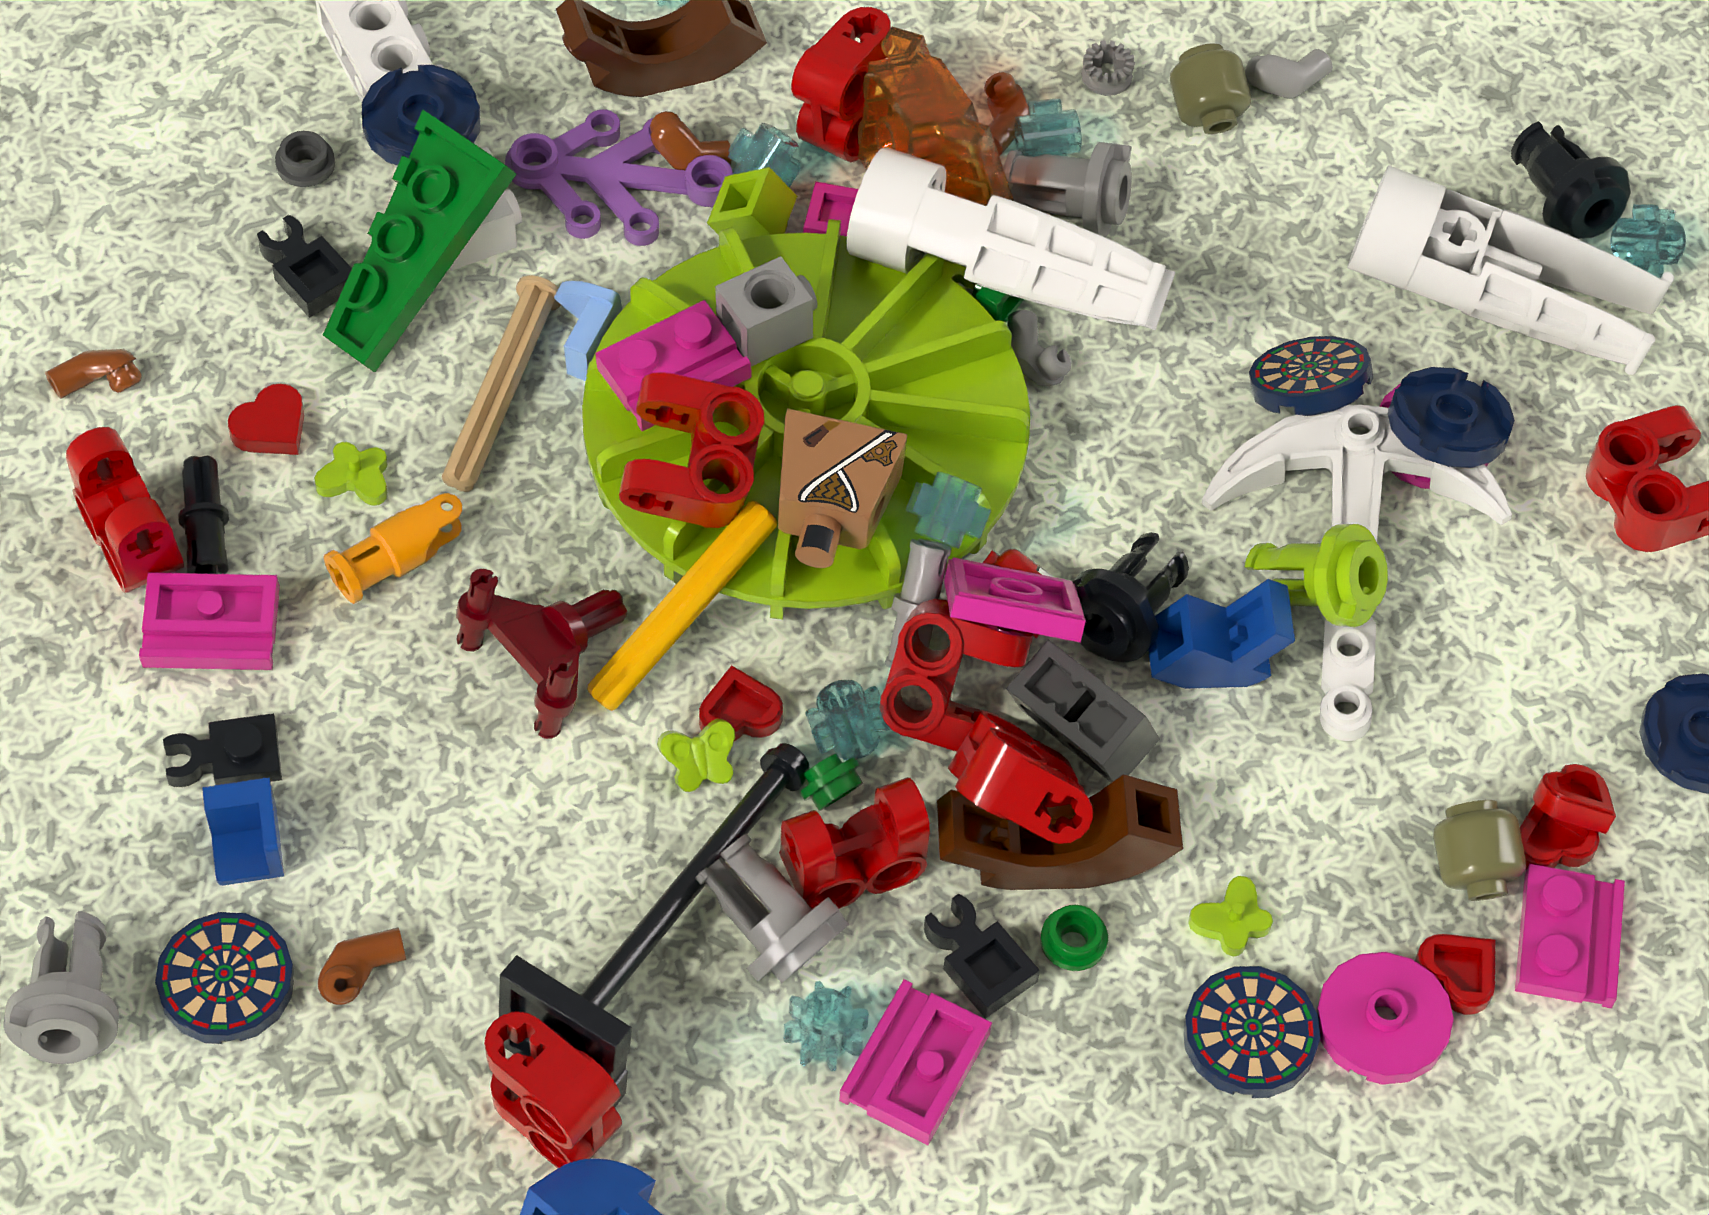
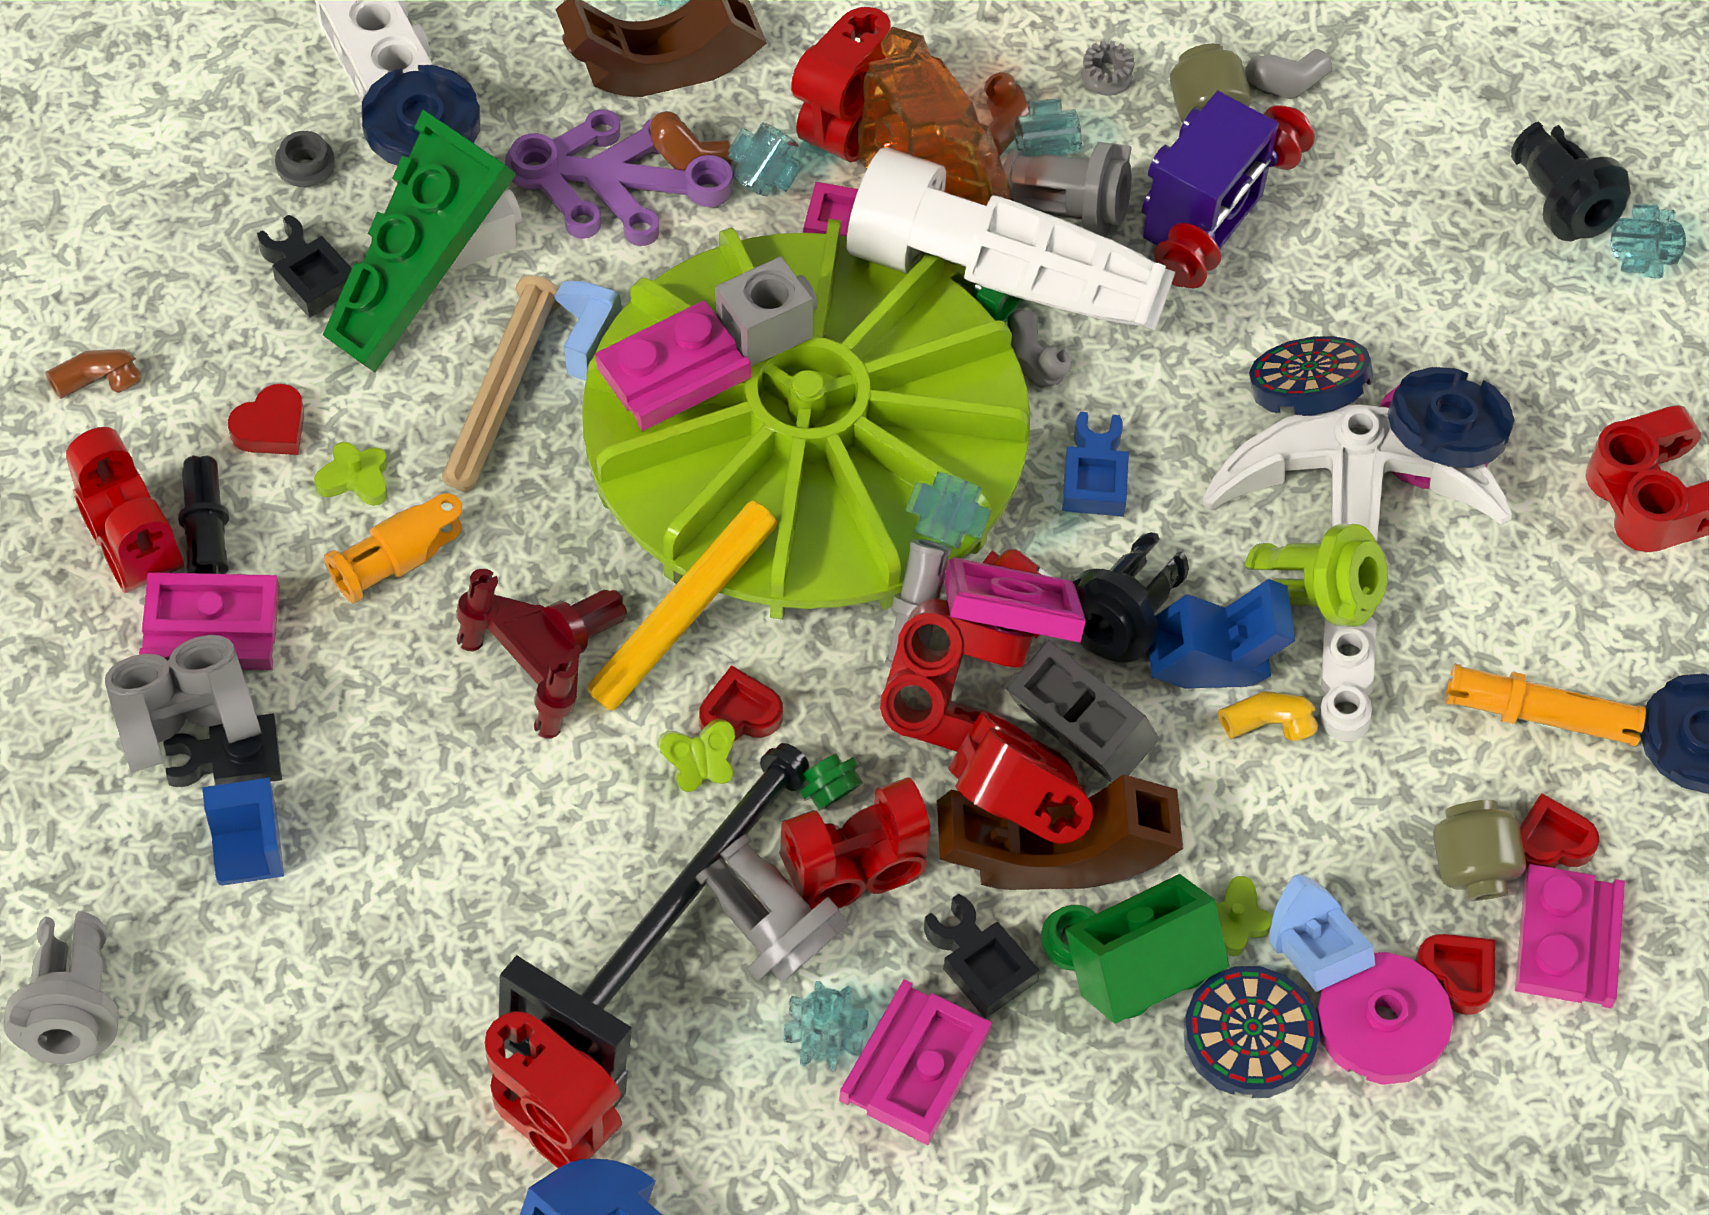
dark blue tile [155,912,294,1044] -> none
dark orange arm [318,927,406,1005] -> none
red piece [619,372,764,528] -> none
lime plate [707,167,798,240] -> none
medium nougat torso [778,409,907,568] -> none
clear light blue gear [805,680,891,760] -> none
white piece [1347,165,1674,375] -> none
red tile [1533,764,1616,834] -> none
none -> light grey piece [105,635,261,773]
none -> blue plate [1062,412,1129,517]
none -> green brick [1065,874,1230,1024]
none -> dark purple brick [1141,90,1315,289]
none -> yellow arm [1218,691,1318,741]
none -> light blue tile [1269,874,1375,992]
none -> light orange pin [1445,663,1646,747]

